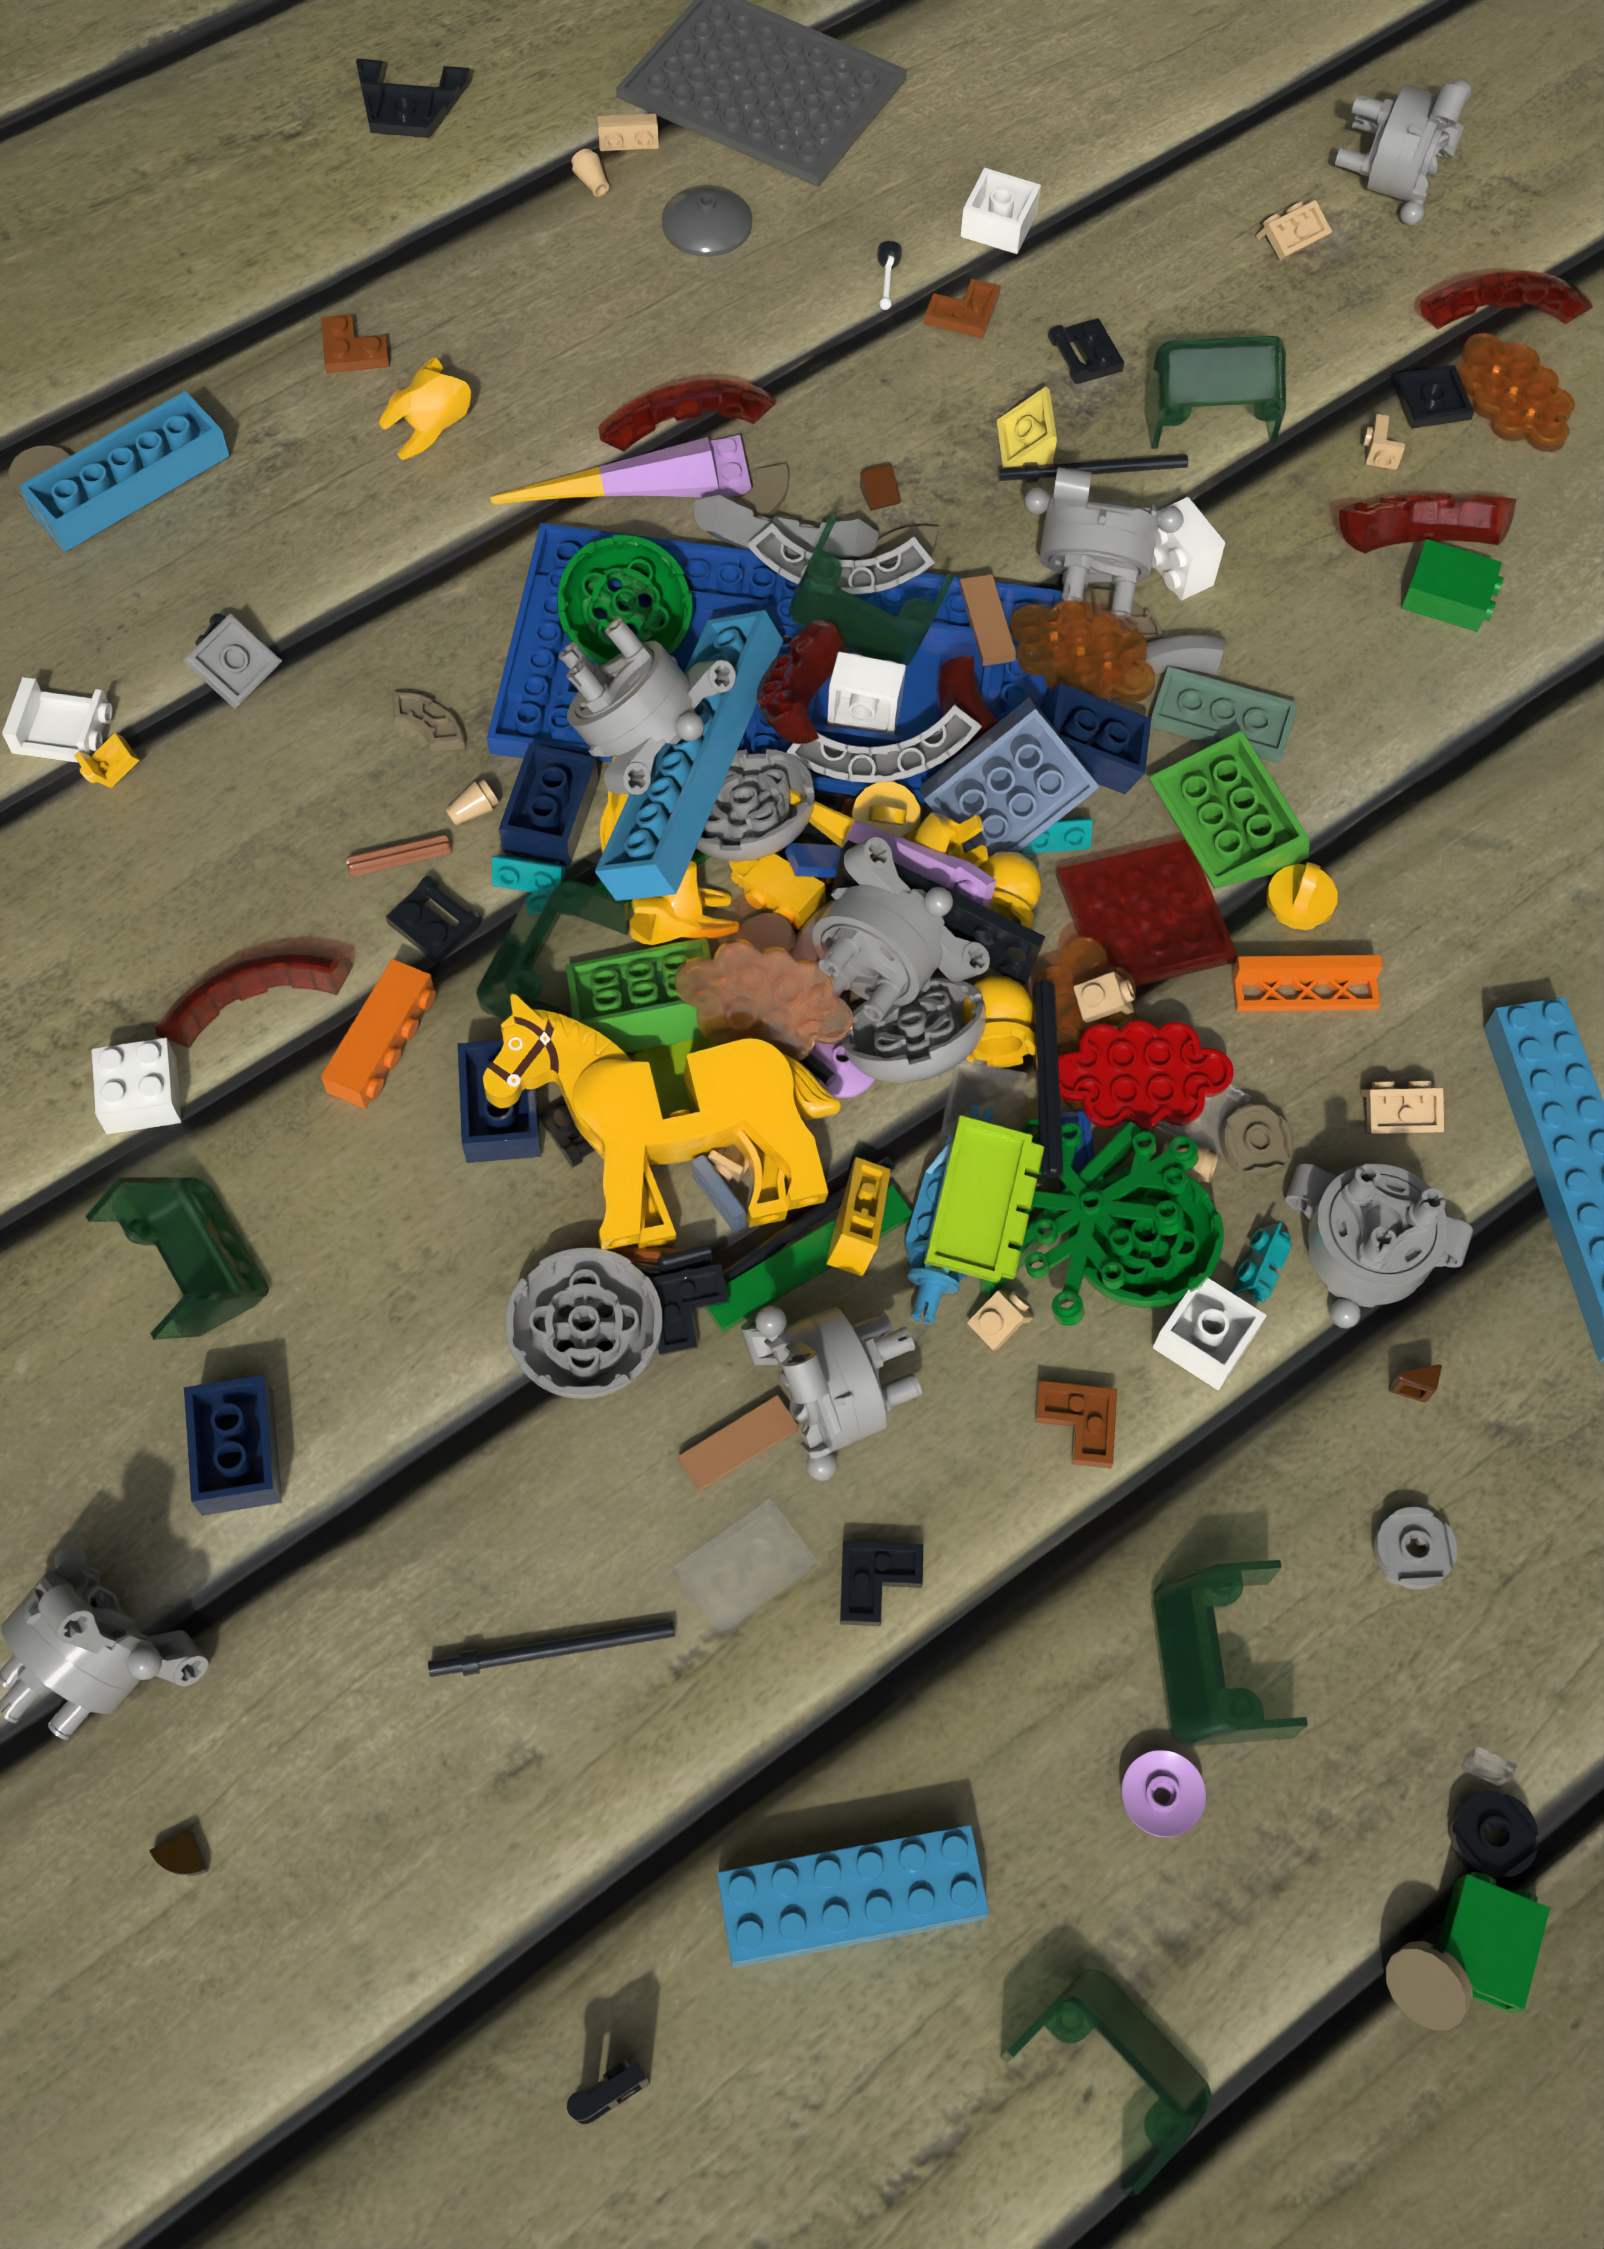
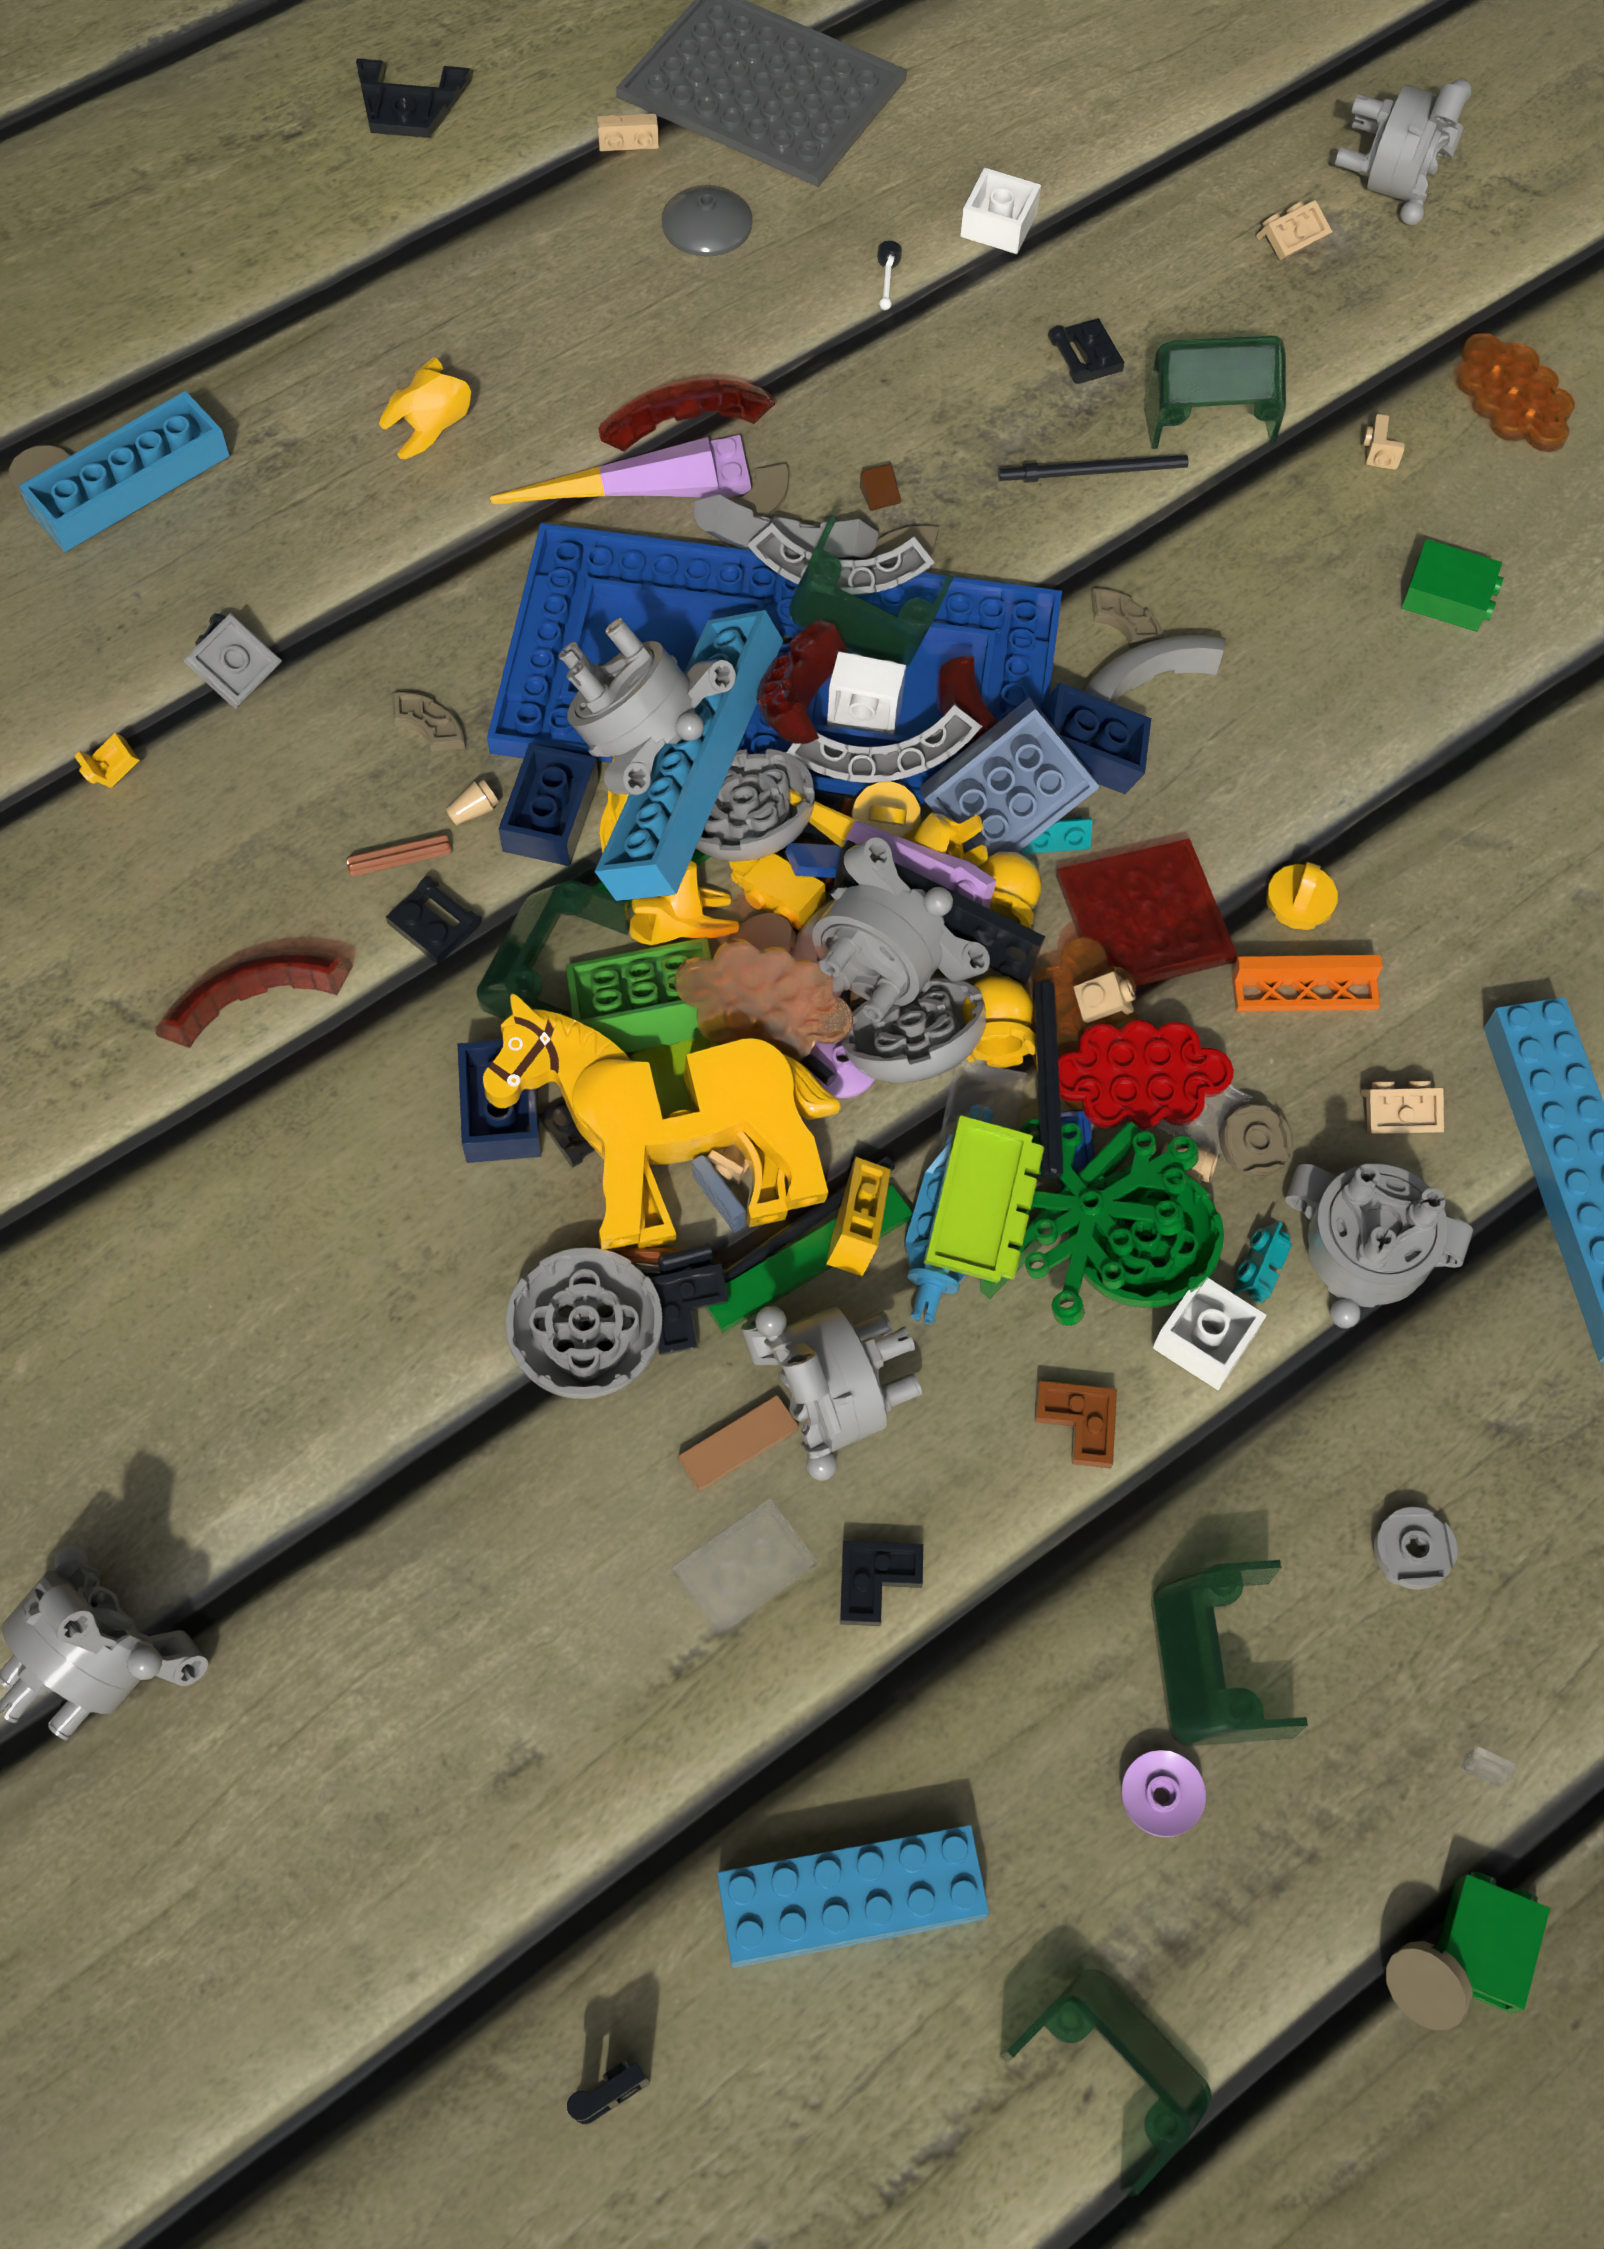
white panel [2,677,112,763] -> none
clear green windscreen [86,1177,269,1340] -> none
white brick [92,1038,182,1134] -> none
dark brown tile [149,1830,208,1876] -> none
dark blue brick [184,1375,282,1516] -> none
dark orange plate [321,314,390,373] -> none
orange brick [321,959,436,1109] -> none
black bar [428,1620,675,1677] -> none
teal hinge [492,853,567,897] -> none
green brick [557,535,692,666] -> none
tan cone [571,149,609,197] -> none
dark orange plate [924,278,1001,339] -> none
medium nougat tile [959,574,1016,666] -> none
tan bracket [967,1290,1034,1350] -> none
light yellow slope [996,386,1057,468] -> none
clear orange plate [1010,600,1155,702] -> none
light grey piece [1024,467,1184,617] -> none
bright green slope [1149,730,1309,889] -> none
sand green plate [1151,666,1298,764] -> none
white brick [1152,497,1225,601] -> none
clear red brick [1339,493,1517,554] -> none
reddish brown slope [1389,1364,1442,1403] -> none
black plate [1393,365,1474,429] -> none
clear red brick [1420,270,1593,330] -> none
black plate [1448,1791,1538,1879] -> none

